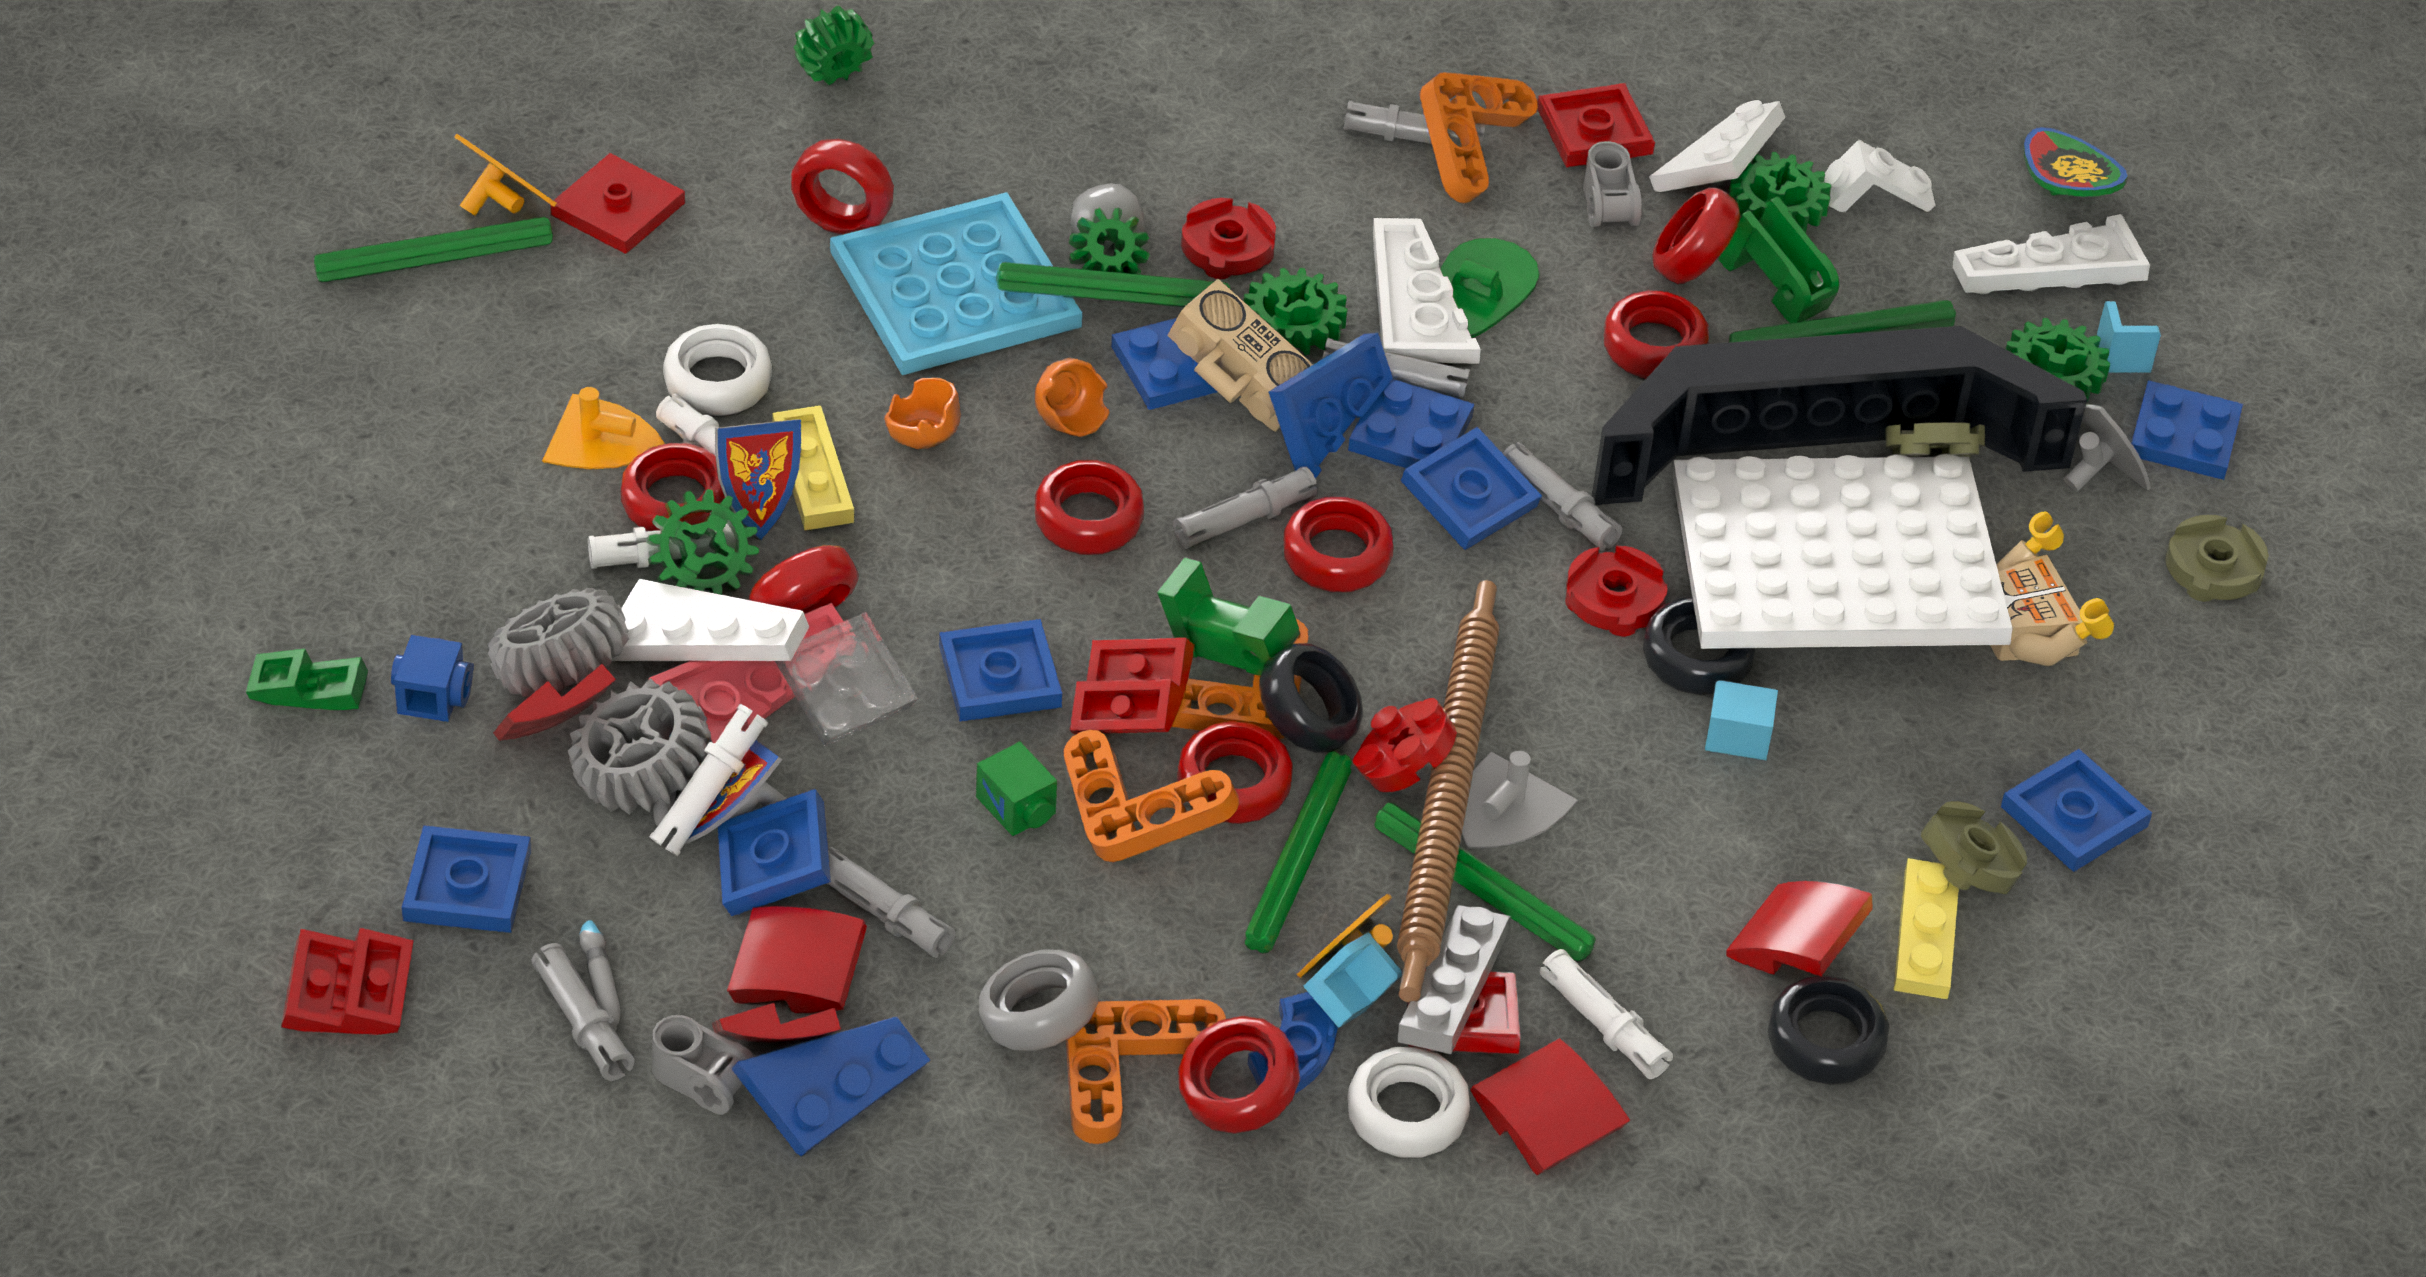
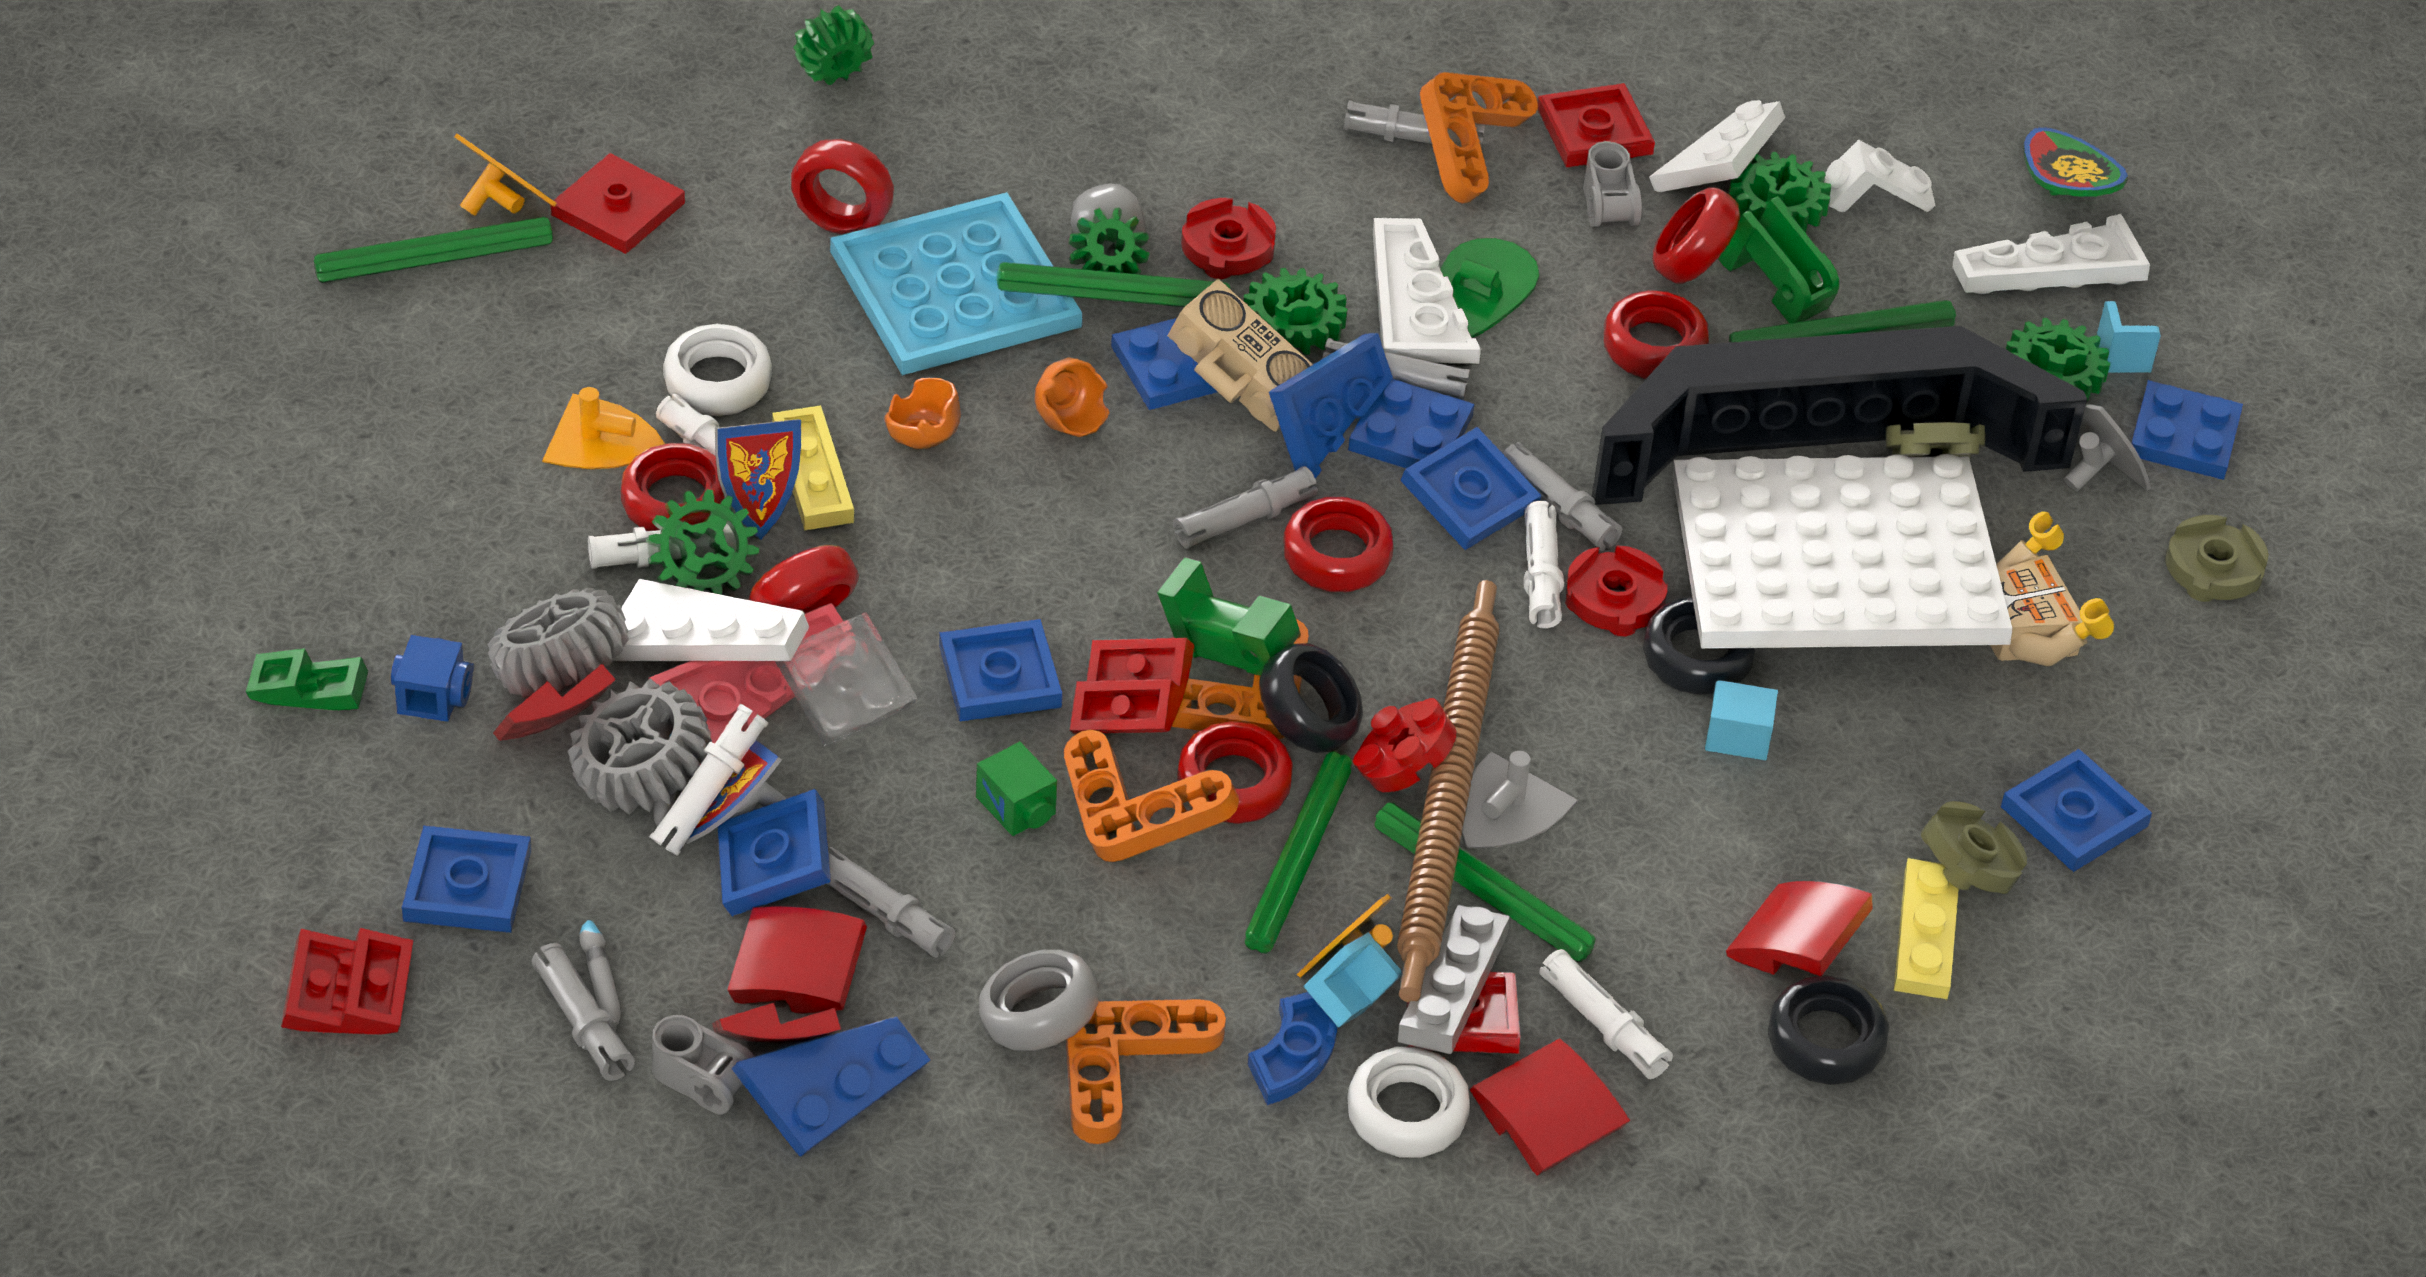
red wheel [1034,460,1144,555] -> none
red wheel [1178,1016,1300,1134] -> none
none -> white pin [1523,501,1564,628]

